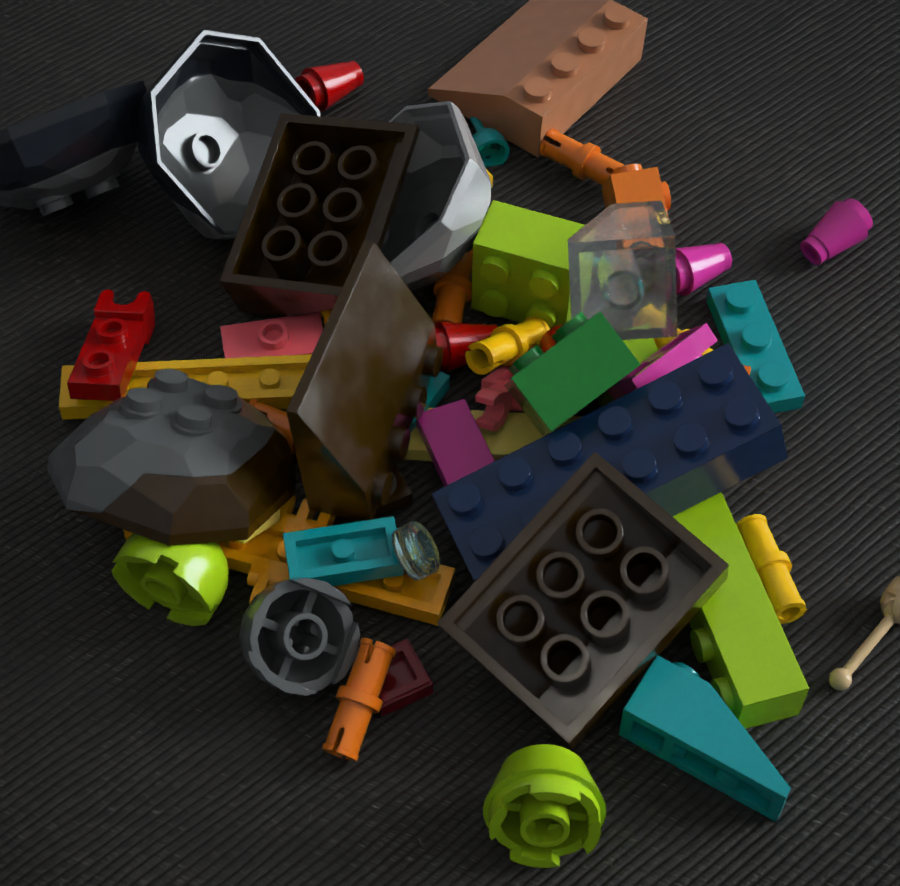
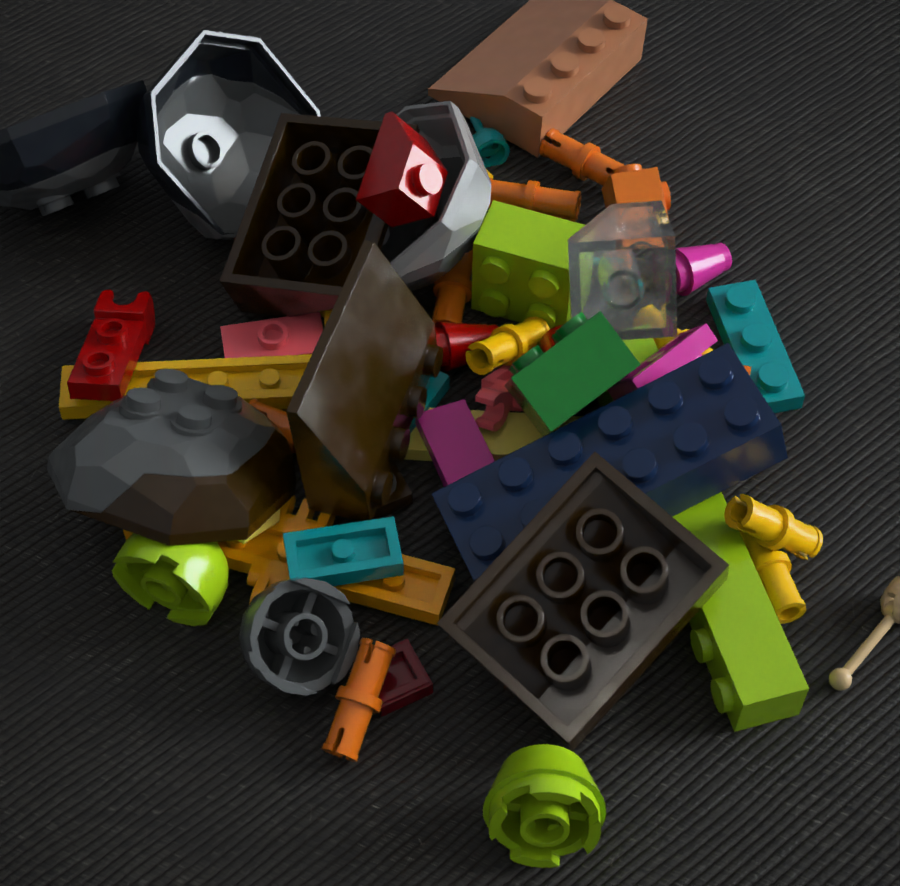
red cone [295,60,364,112] -> none
clear light blue tile [392,521,440,581] -> none
teal slope [619,655,791,822] -> none
dark pink cone [800,198,873,266] -> none
none -> red slope [356,112,448,227]
none -> orange pin [489,178,581,222]
none -> yellow pin [724,494,823,560]

